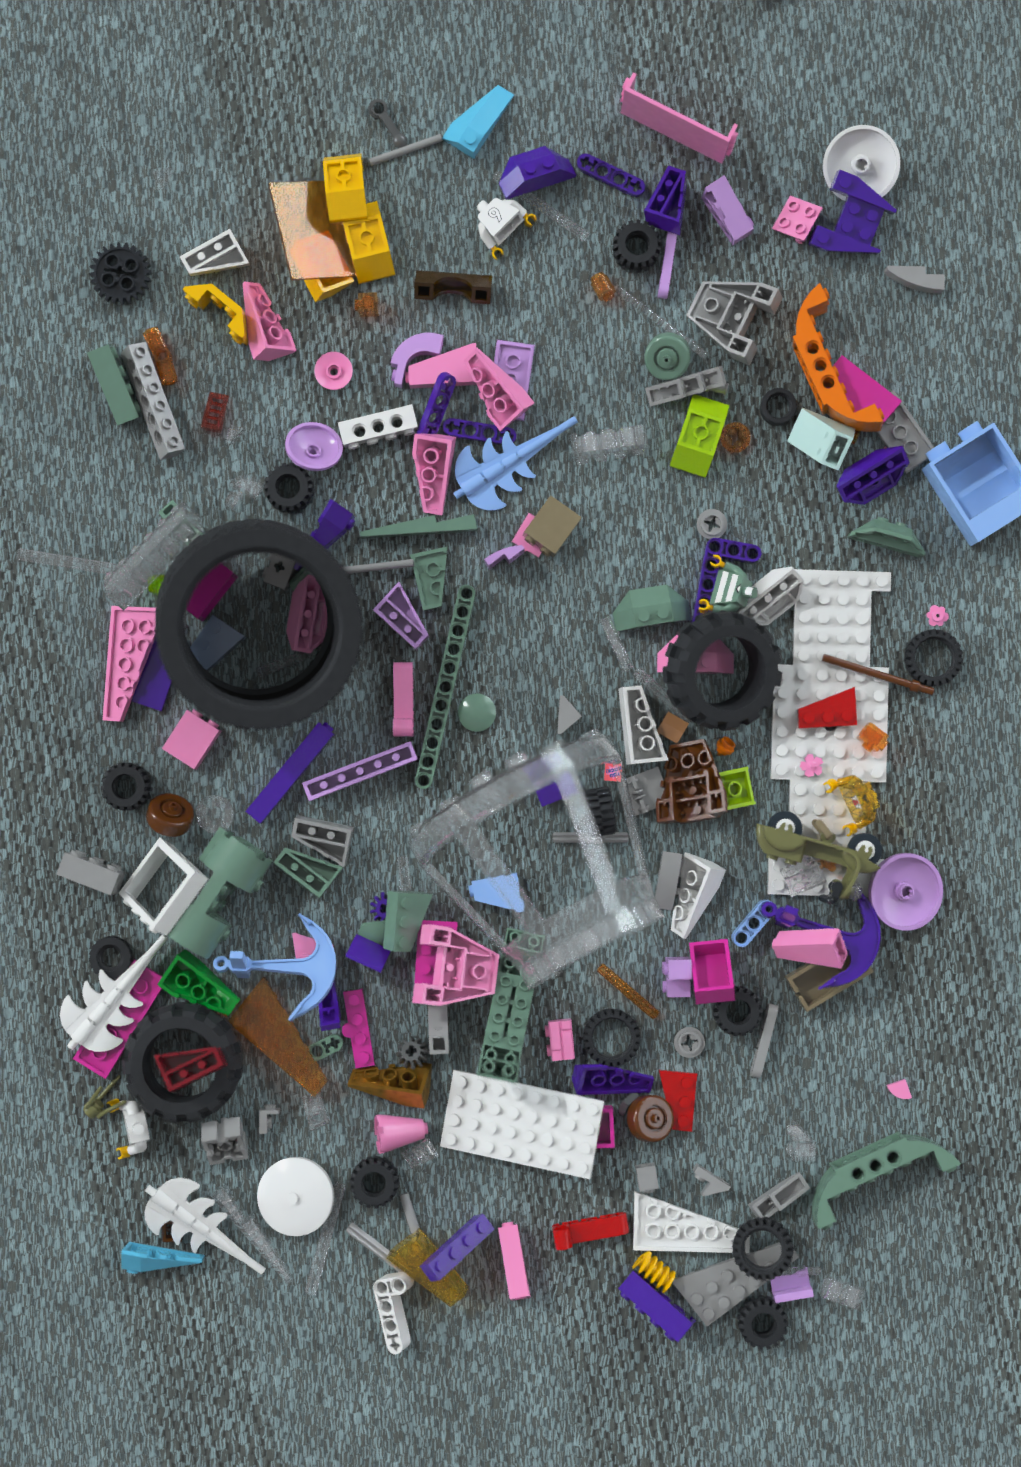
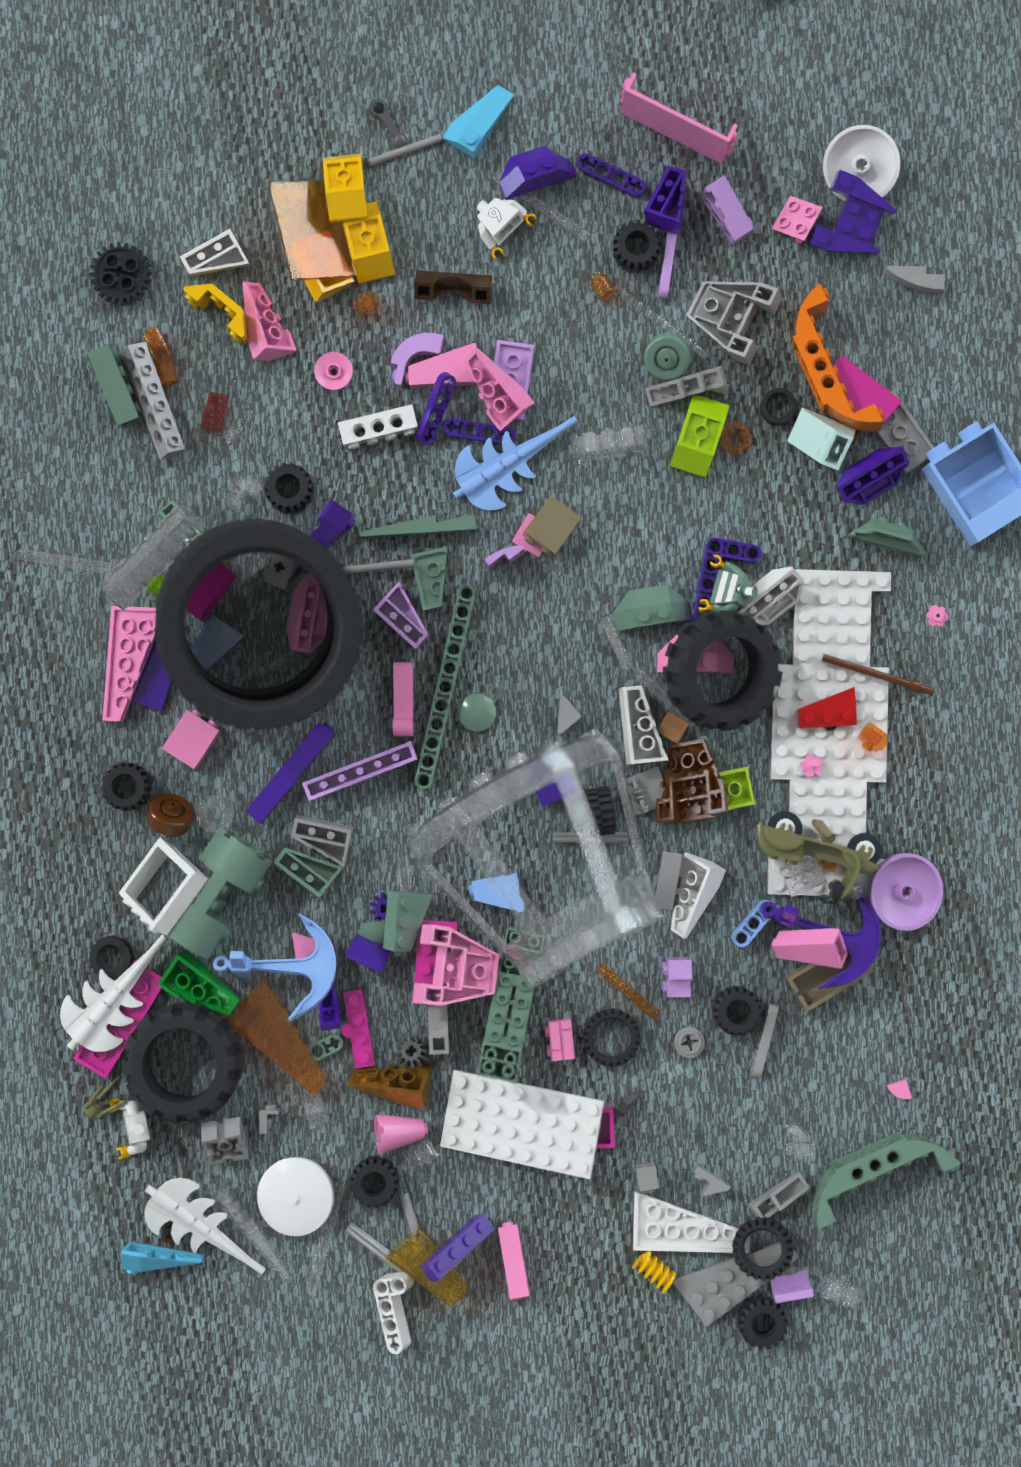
light grey brick [56,850,126,895] -> none
dark red wedge [153,1047,228,1092] -> none
lavender dish [285,422,343,471] -> none
bright pink wedge [412,433,456,516] -> none
red beam [552,1212,629,1250] -> none
dark purple wedge [572,1064,654,1095] -> none
tile [603,762,624,783] -> none
dark purple wedge [618,1269,697,1342] -> none
reddish brown wheel [627,1095,674,1142] -> none
red wing [658,1069,697,1132] -> none
dark pink piece [689,939,735,1004] -> none
light grey gear [697,509,727,539] -> none
orange plate [716,736,736,756] -> none
clear yellow torso [823,775,880,836] -> none
black tyre [904,629,963,686] -> none

